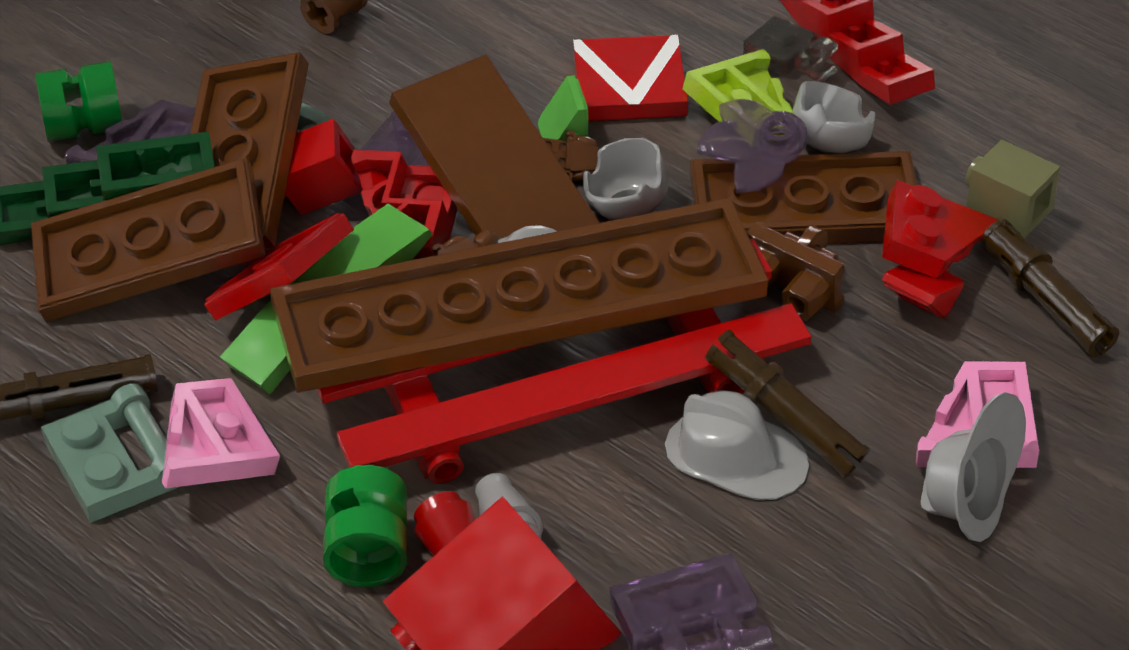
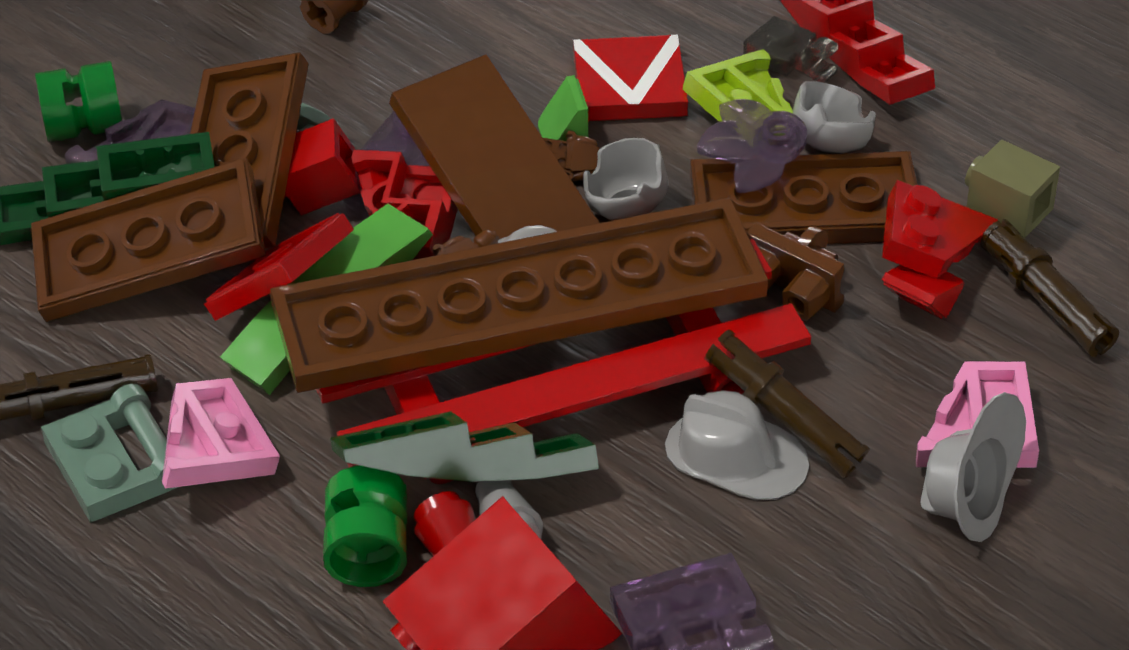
none -> slope [330,411,599,482]

